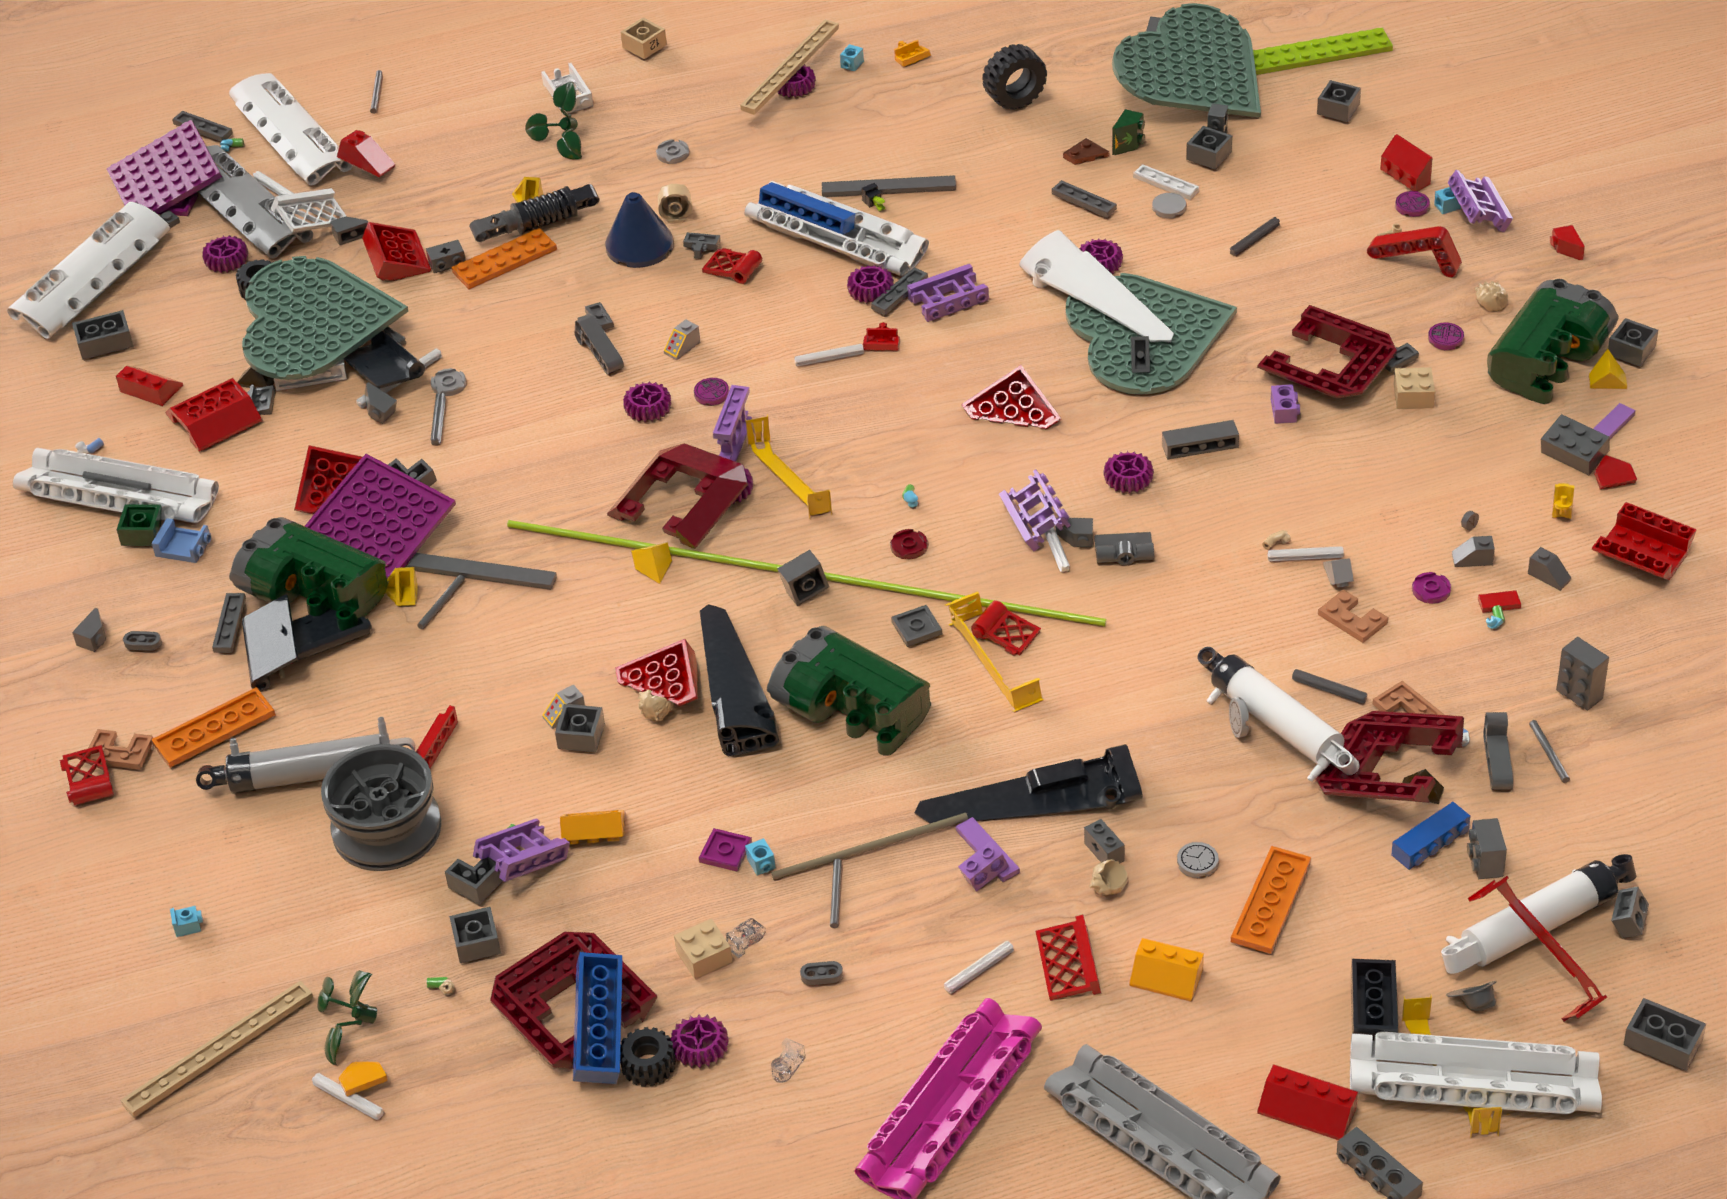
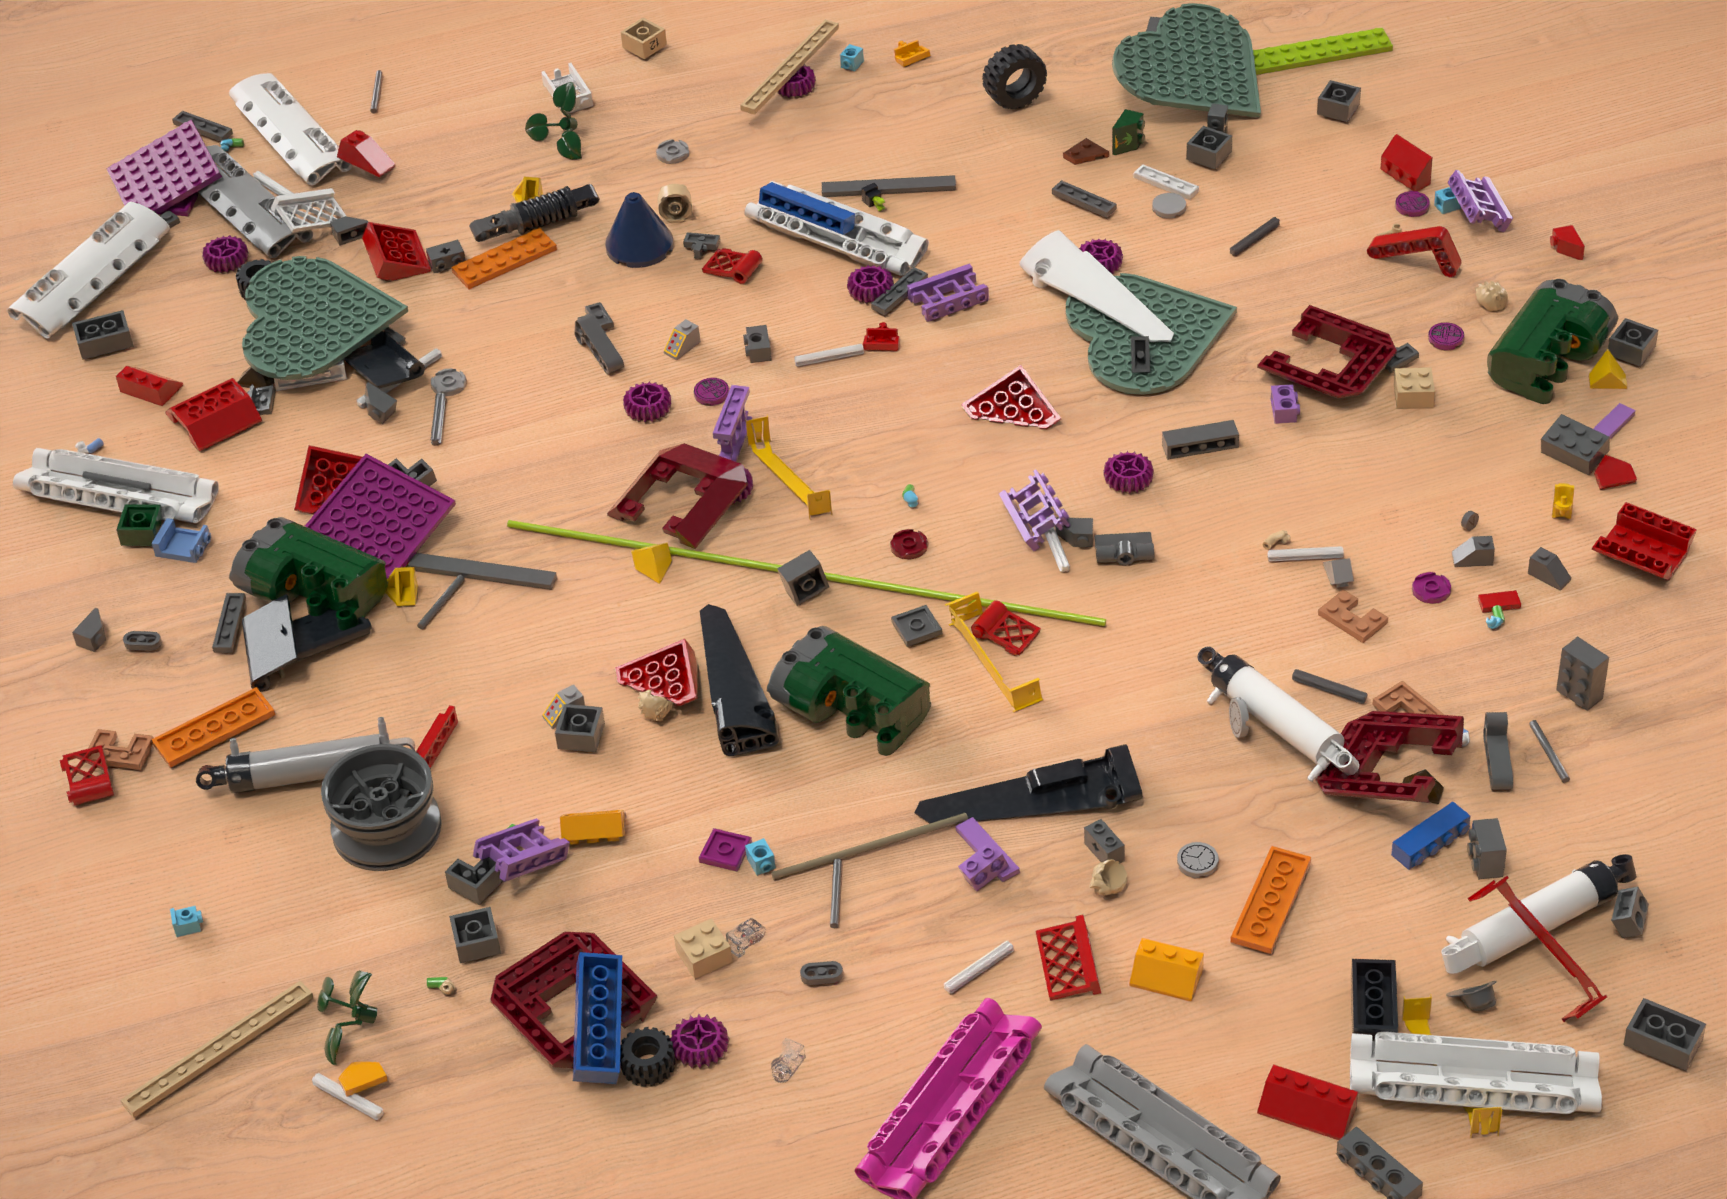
none -> dark grey brick [743,325,772,363]

